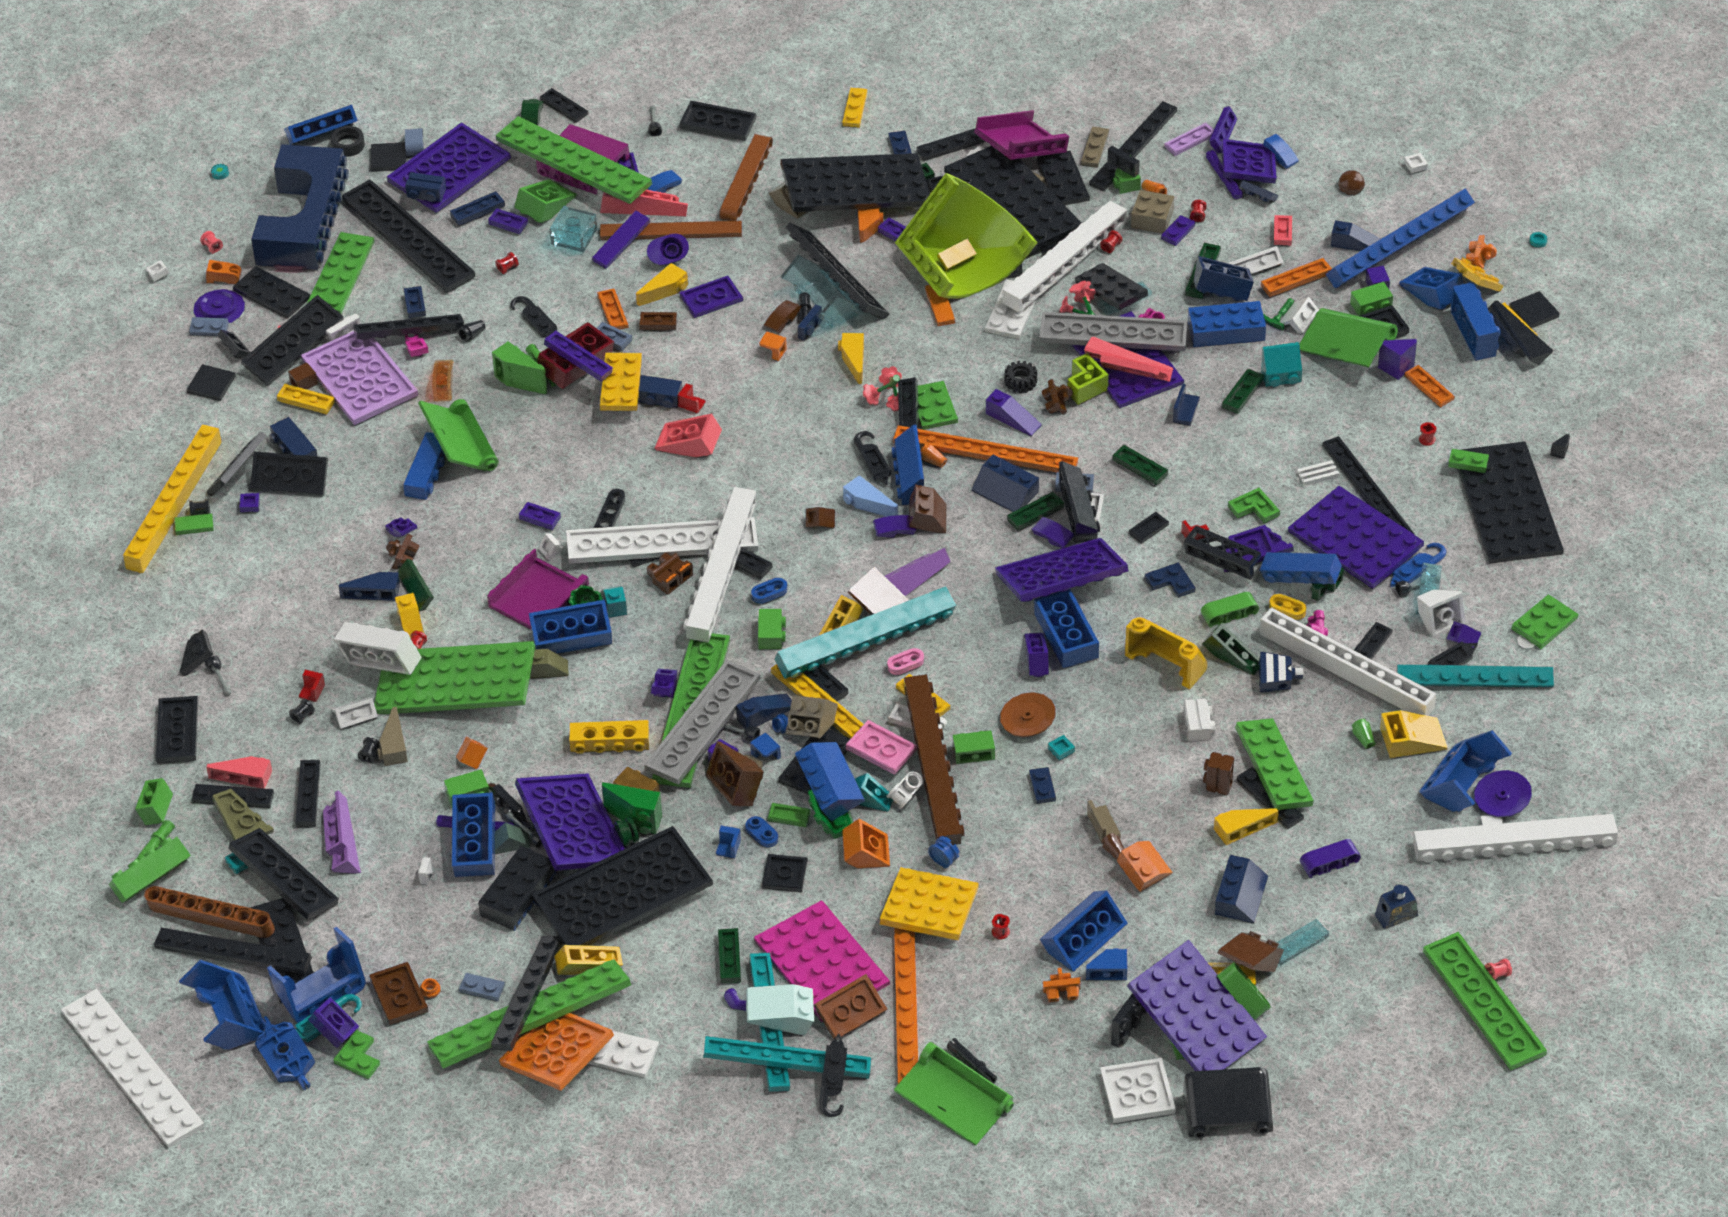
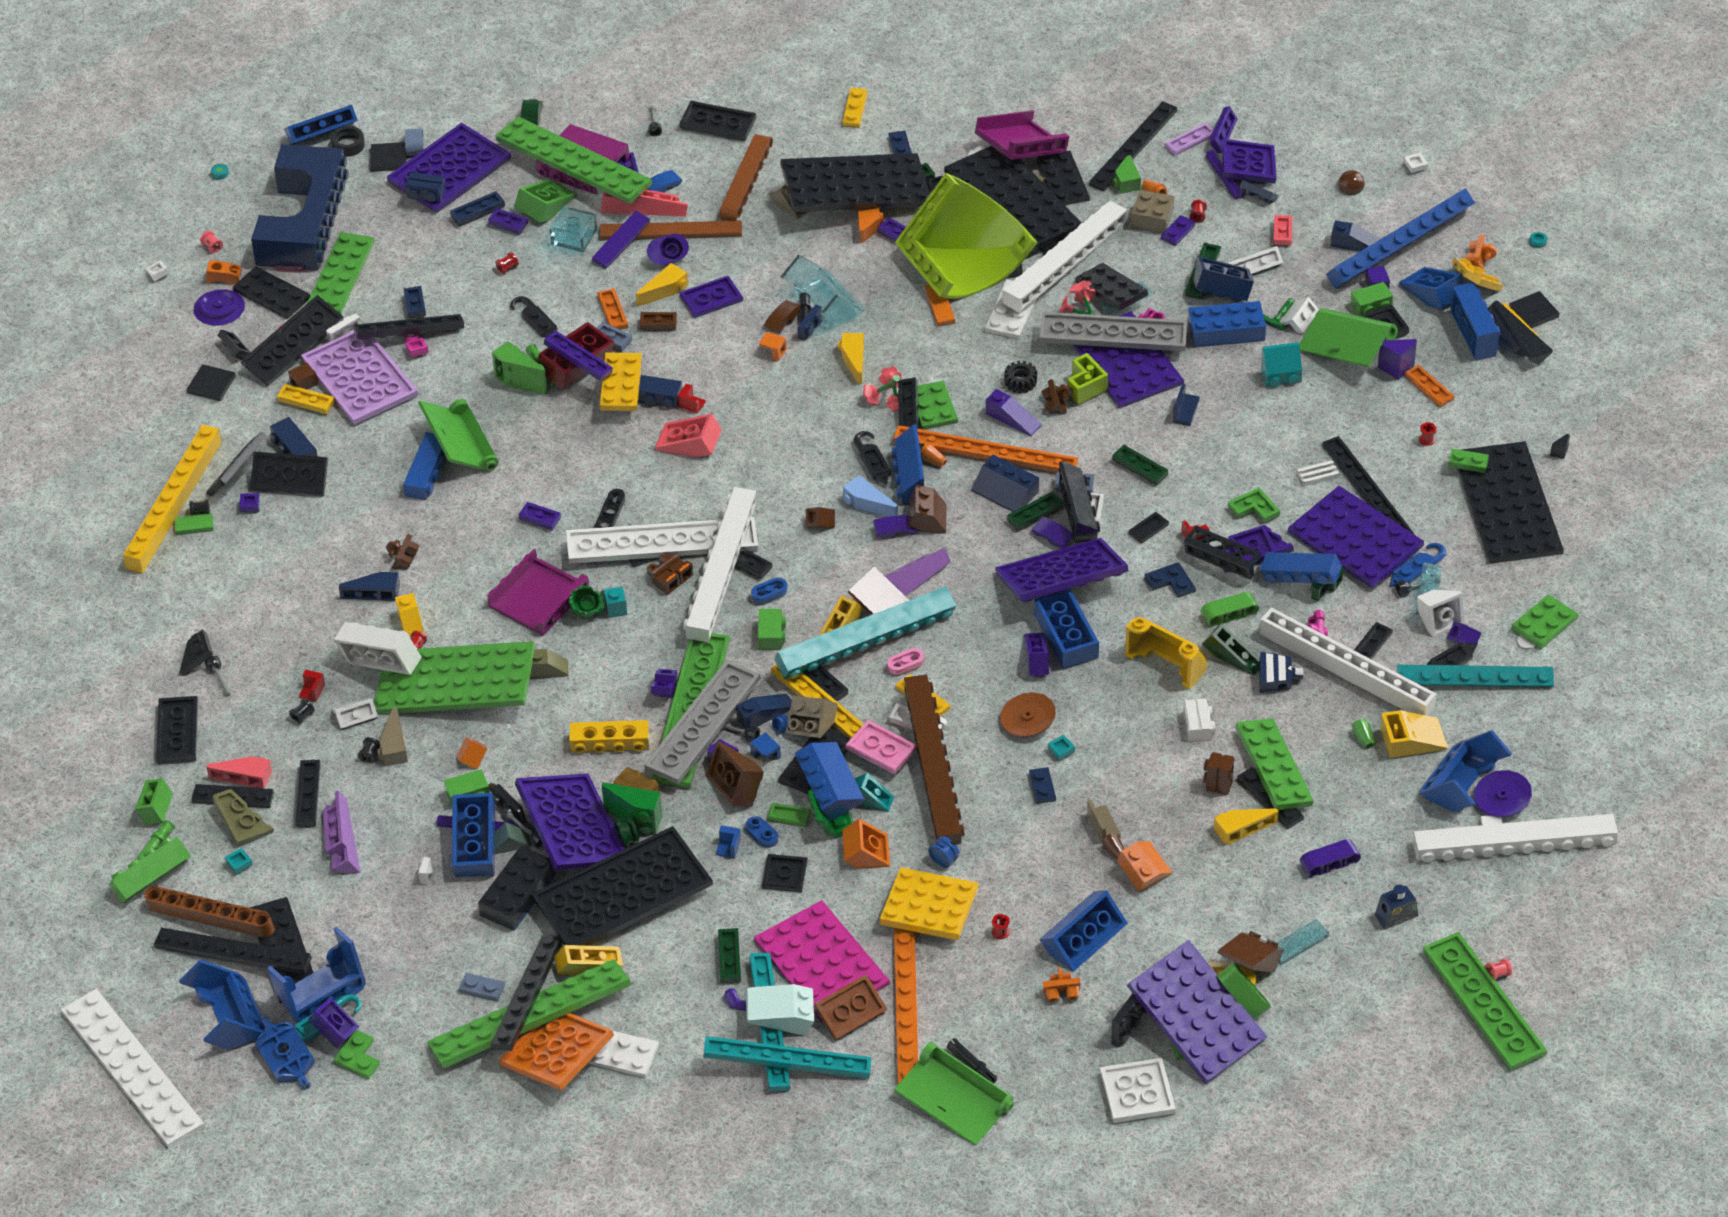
sand blue plate [190,317,229,336] -> none
black plate [228,828,339,920] -> none
black plate [342,179,476,293] -> none
reddish brown plate [369,962,429,1025] -> none
dark purple slope [385,517,418,537] -> none
dark green tile [397,559,434,611] -> none
orange plate [420,978,441,998] -> none
clear orange slope [432,360,454,401] -> none
black cone [458,320,486,341] -> none
blue slope [529,600,612,654] -> none
white tile [538,533,564,560] -> none
black tile [540,88,589,123] -> none
black plate [786,222,890,319] -> none
black plate [819,1034,848,1117] -> none
white piece [886,772,922,810] -> none
black plate [916,128,986,161] -> none
yellow tile [937,239,977,271] -> none
bright green brick [953,730,995,764] -> none
dark tan plate [1081,126,1109,168] -> none
coral wedge [1084,337,1173,382] -> none
blue slope [1086,948,1127,980] -> none
red bush [1100,230,1123,254] -> none
black plate [1107,146,1140,177] -> none
black windscreen [1183,1067,1273,1138] -> none
dark blue slope [1215,855,1268,923] -> none
dark green plate [1222,368,1264,414] -> none
orange plate [1261,258,1332,297] -> none
slope [1263,134,1299,169] -> none
yellow plate [1269,594,1306,620] -> none

